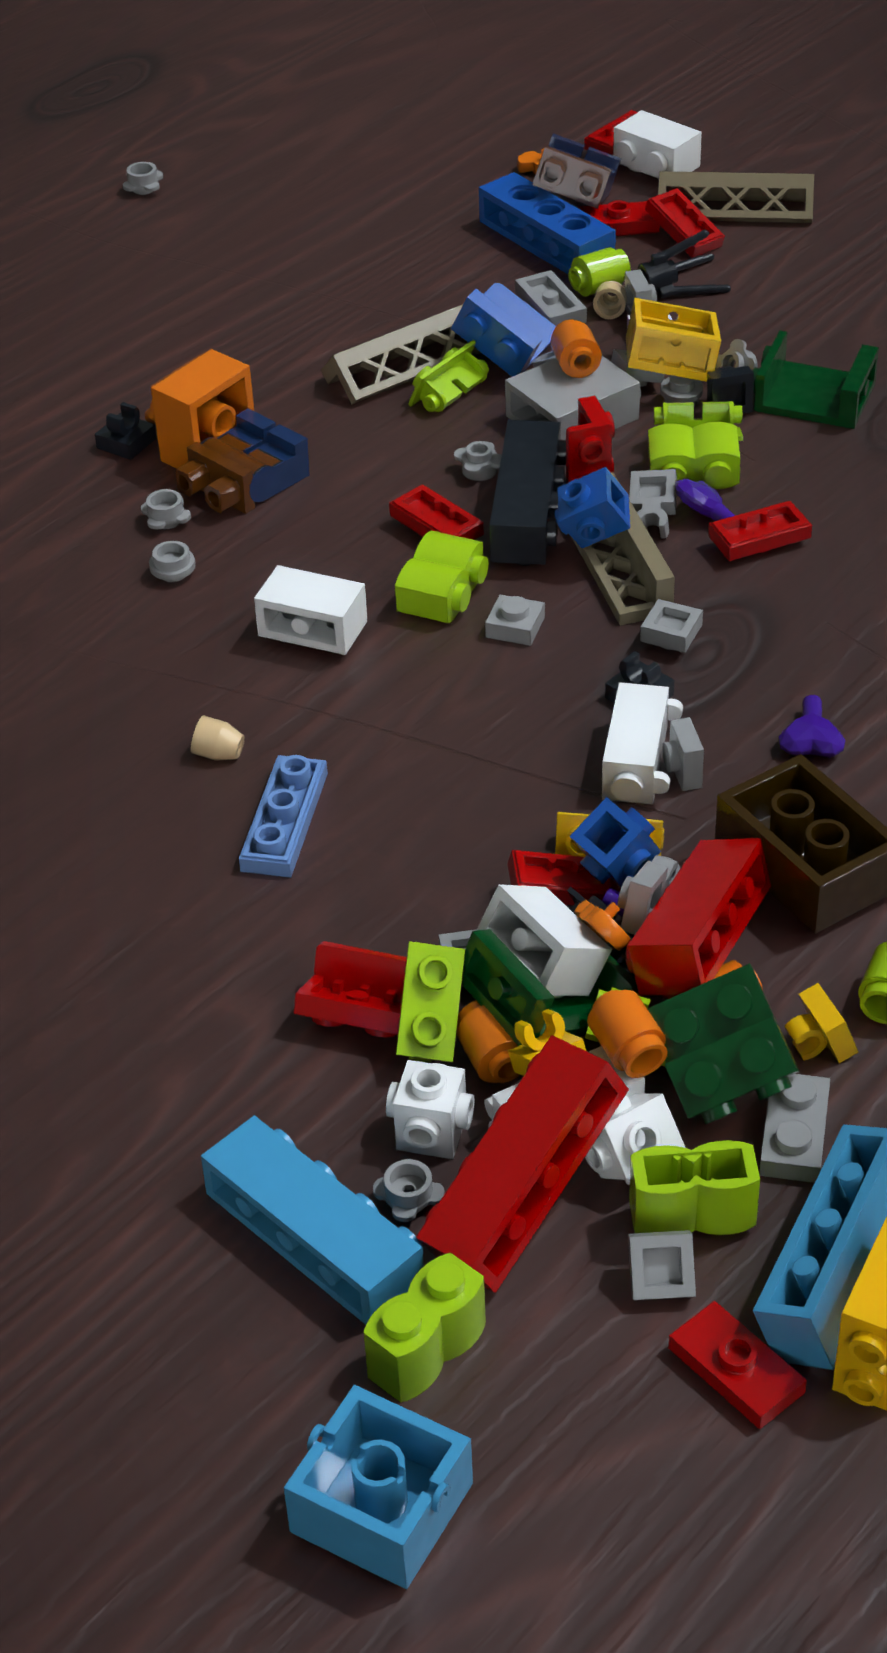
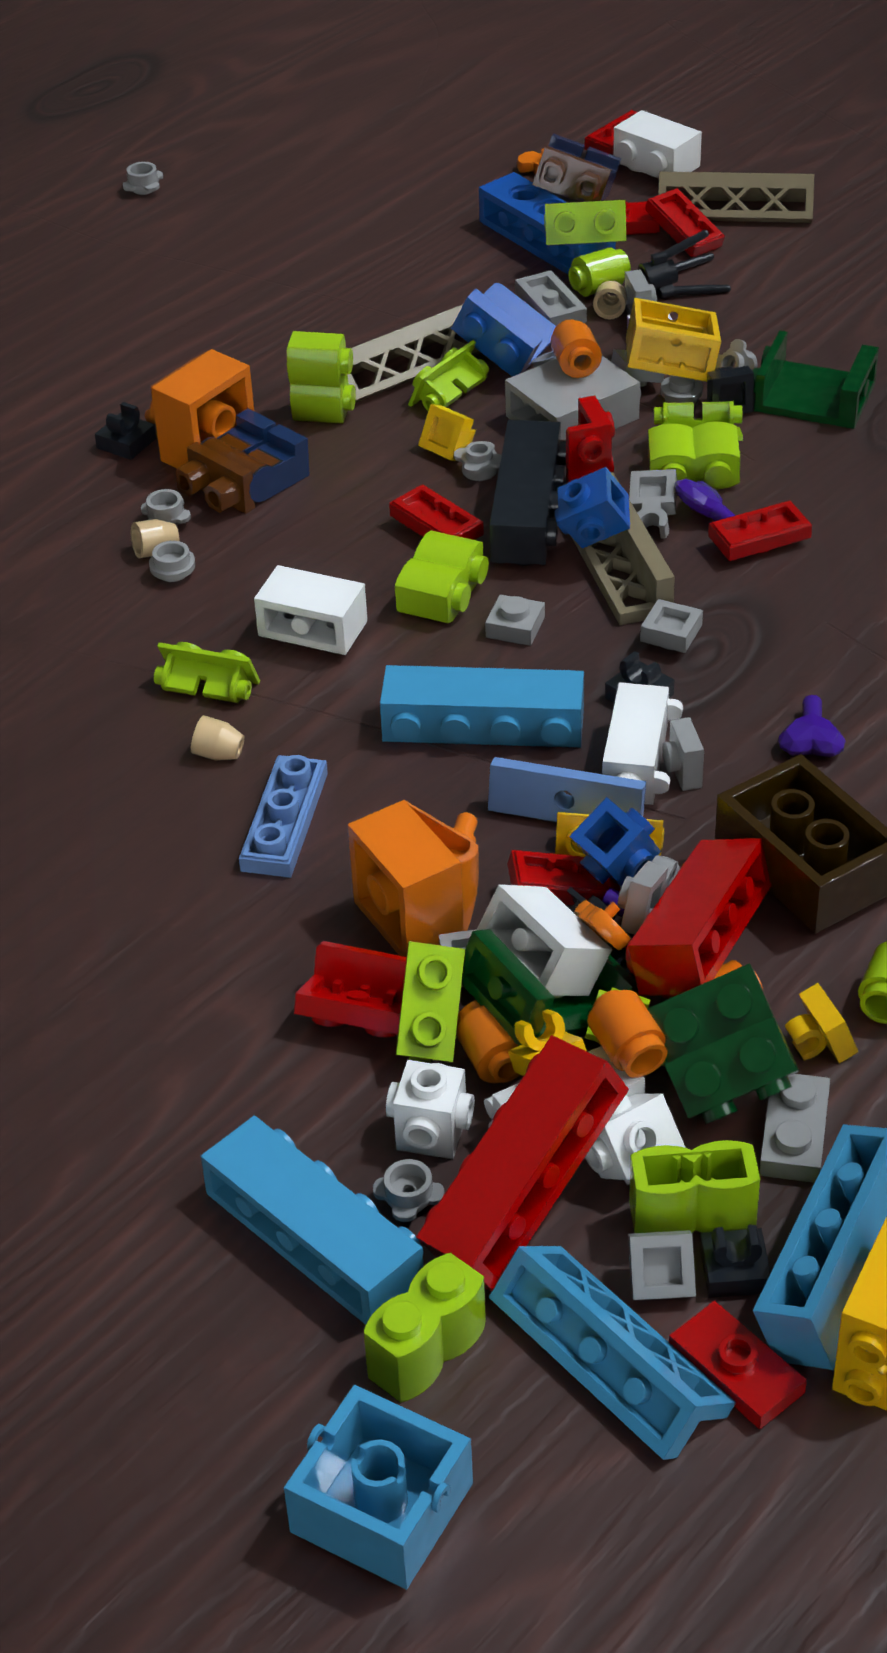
none -> tan hose [131,519,179,558]
none -> lime hinge [154,642,260,703]
none -> lime brick [287,331,356,424]
none -> orange piece [348,800,479,957]
none -> dark azure brick [380,665,584,748]
none -> yellow tile [418,404,476,461]
none -> medium blue tile [488,757,646,822]
none -> dark azure fence [489,1246,736,1460]
none -> lime hinge [544,200,626,245]
none -> black tile [700,1225,771,1298]

